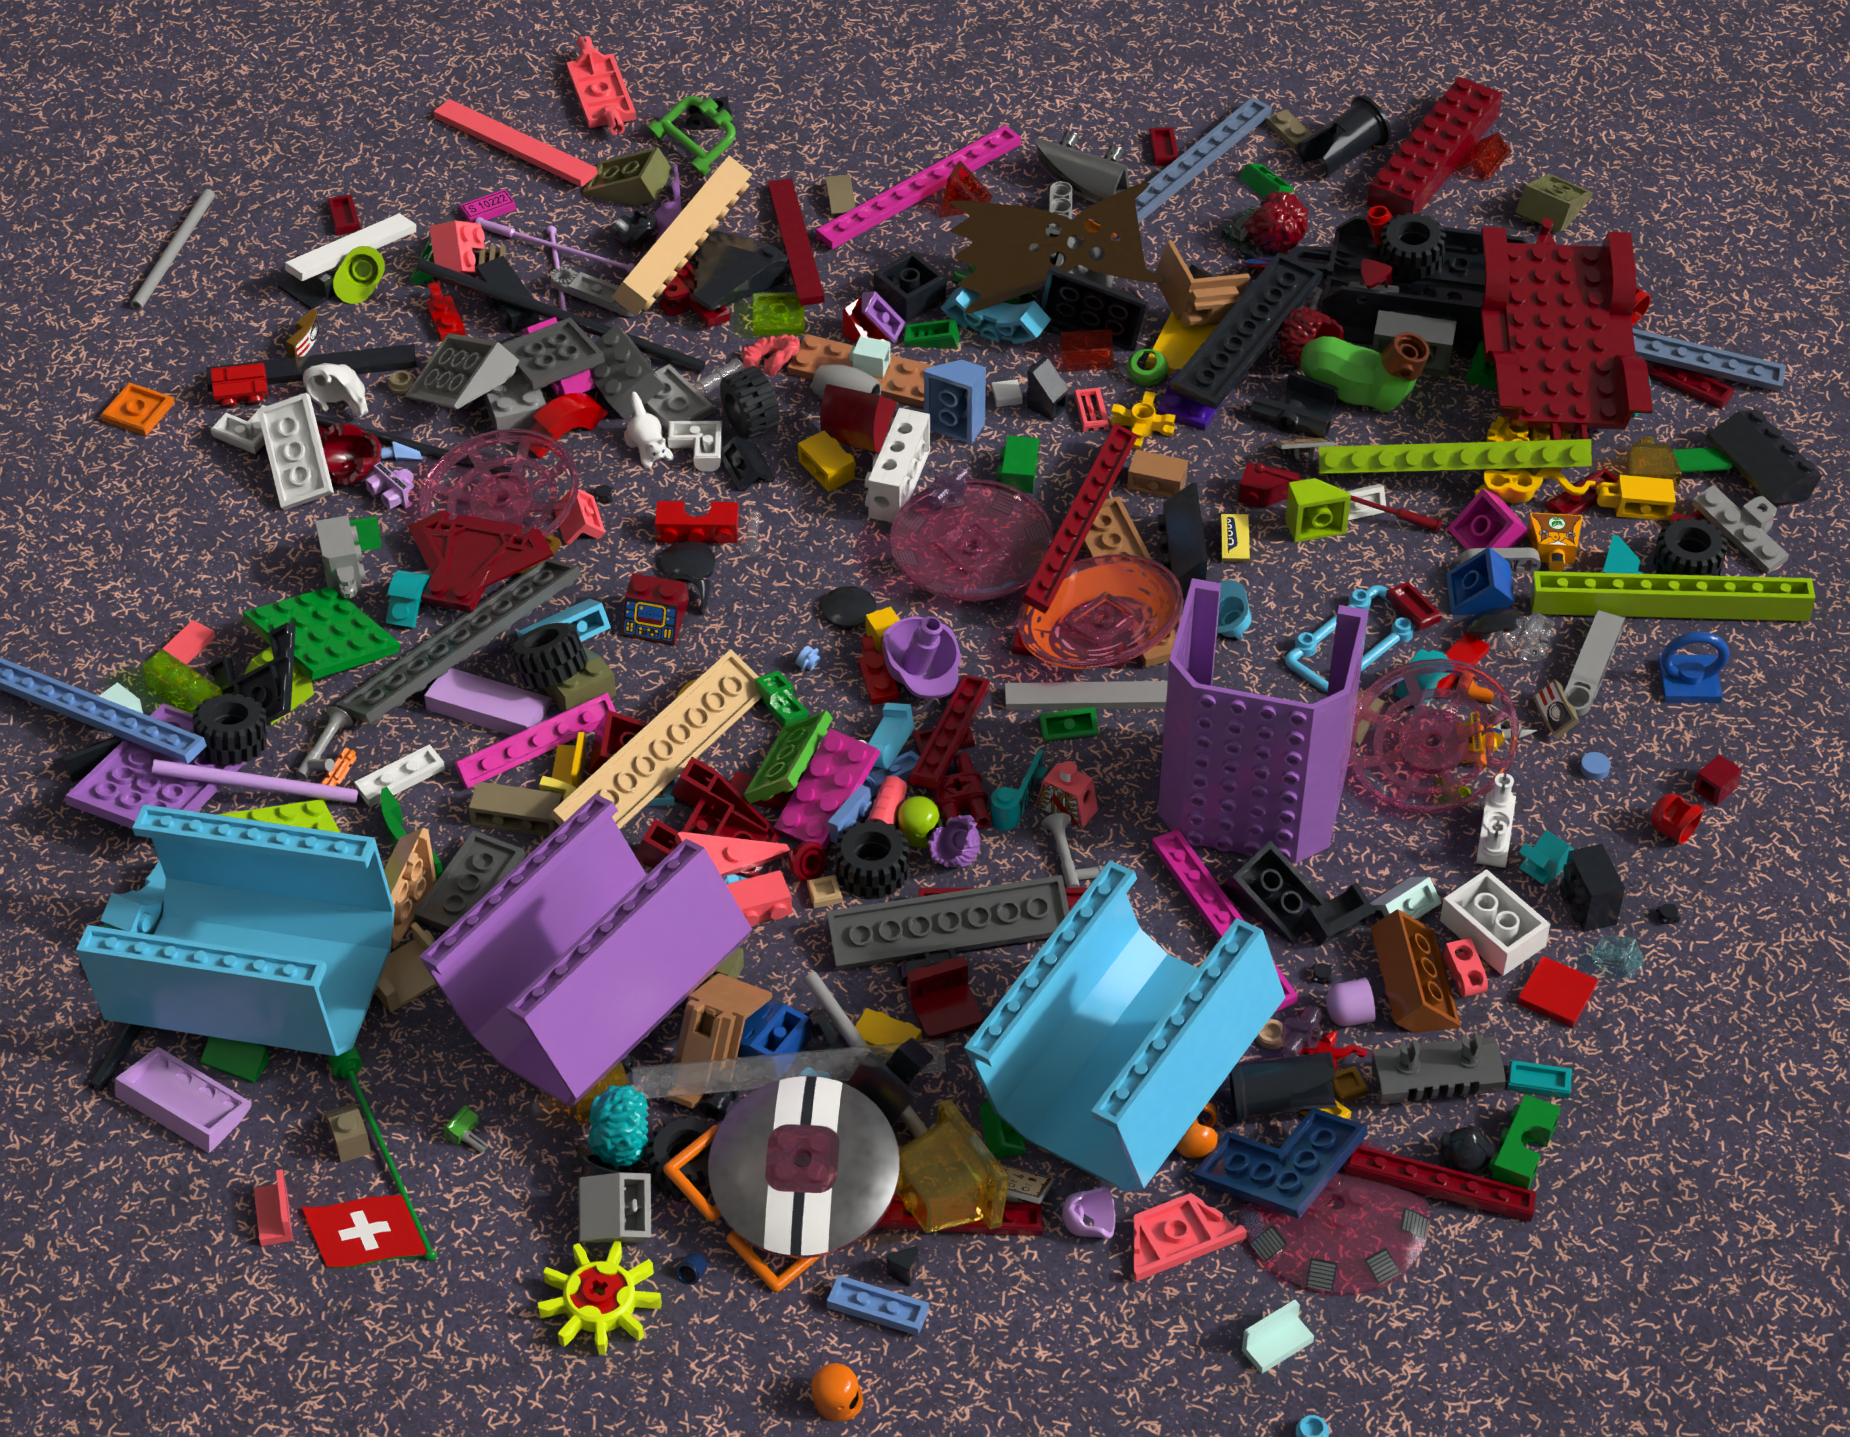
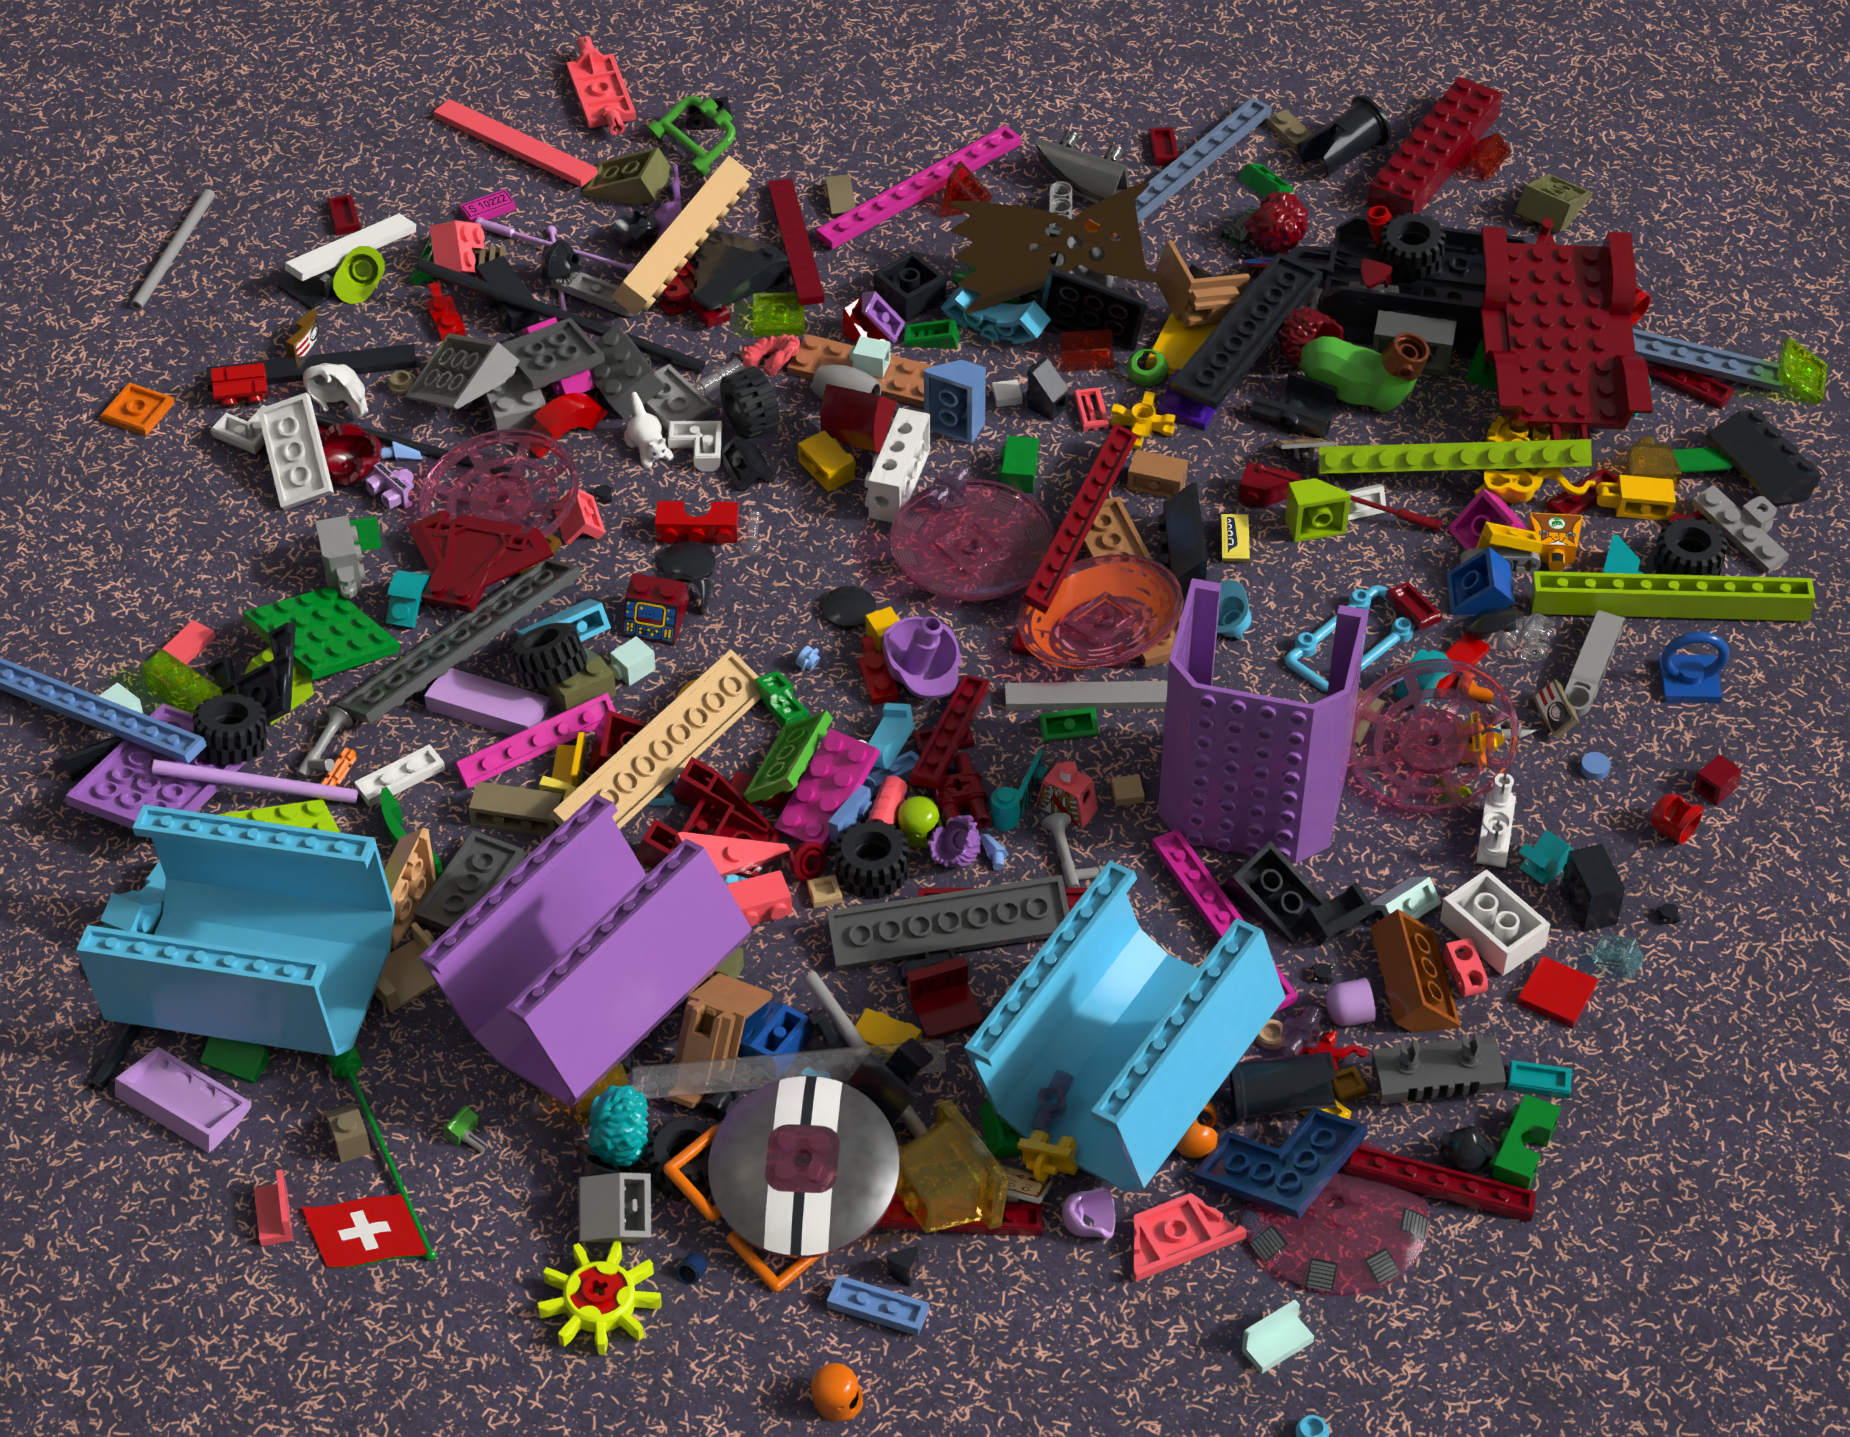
none -> black helmet [539,239,581,279]
none -> light aqua brick [610,636,655,686]
none -> light blue bar [980,834,1009,871]
none -> yellow hips [1017,1130,1078,1182]
none -> axle [1030,1070,1074,1134]
none -> tan tile [1111,775,1145,806]
none -> yellow panel [1476,522,1543,561]
none -> clear neon green plate [1777,337,1828,405]

